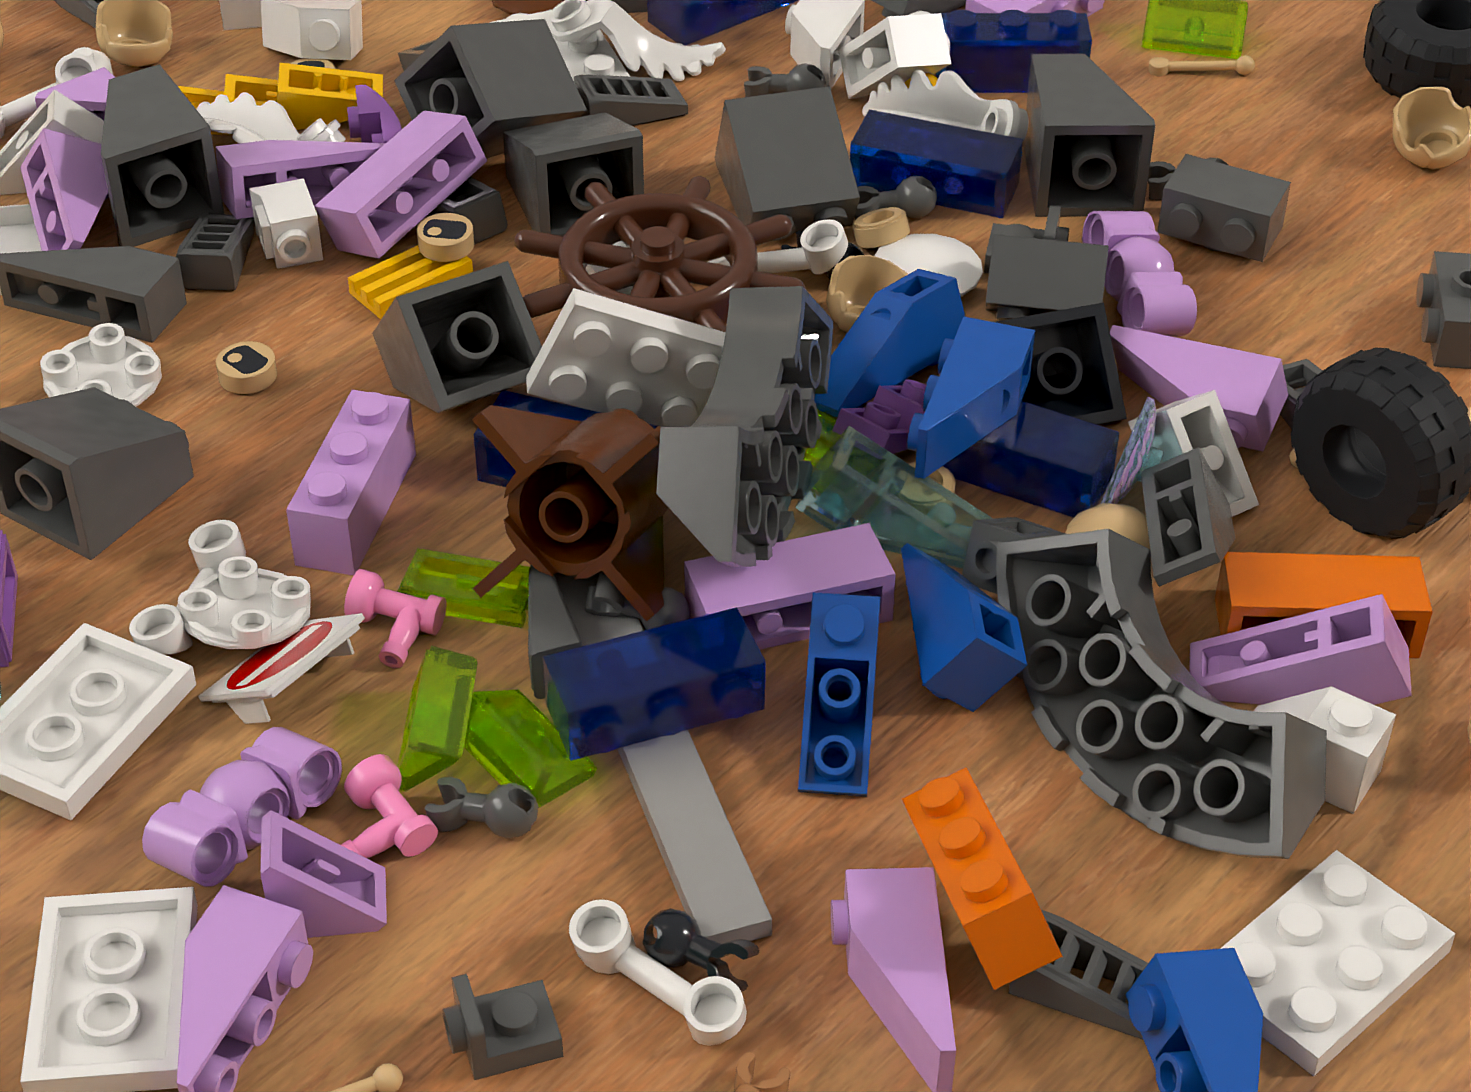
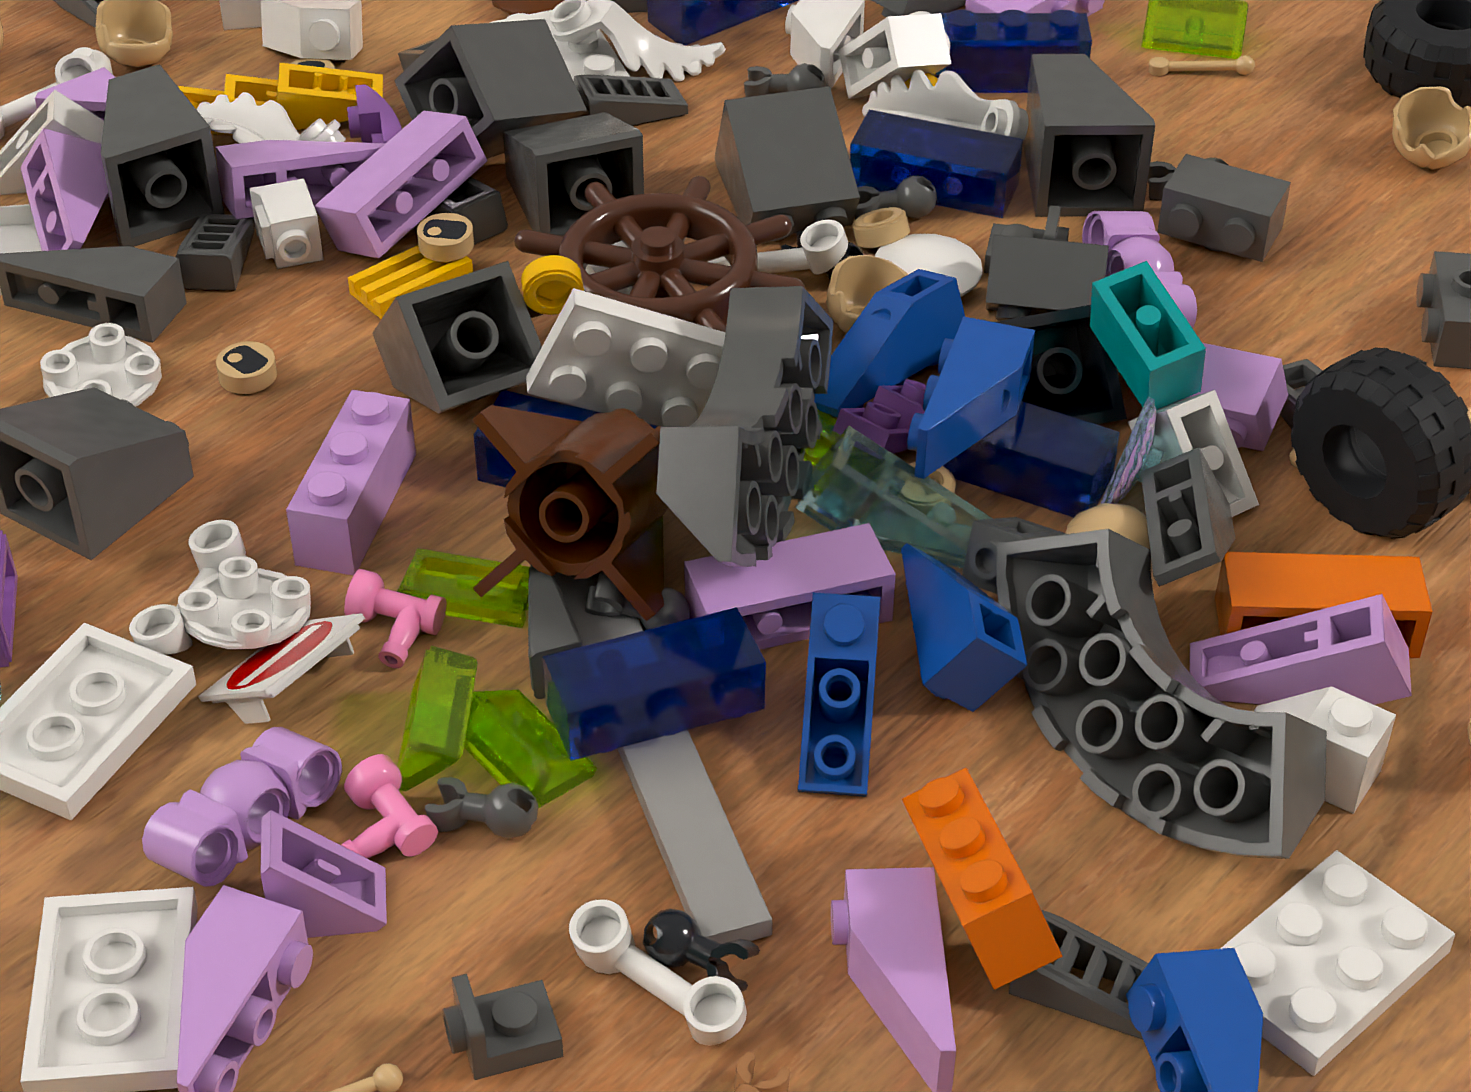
none -> yellow tile [521,255,584,315]
none -> teal brick [1090,261,1206,414]

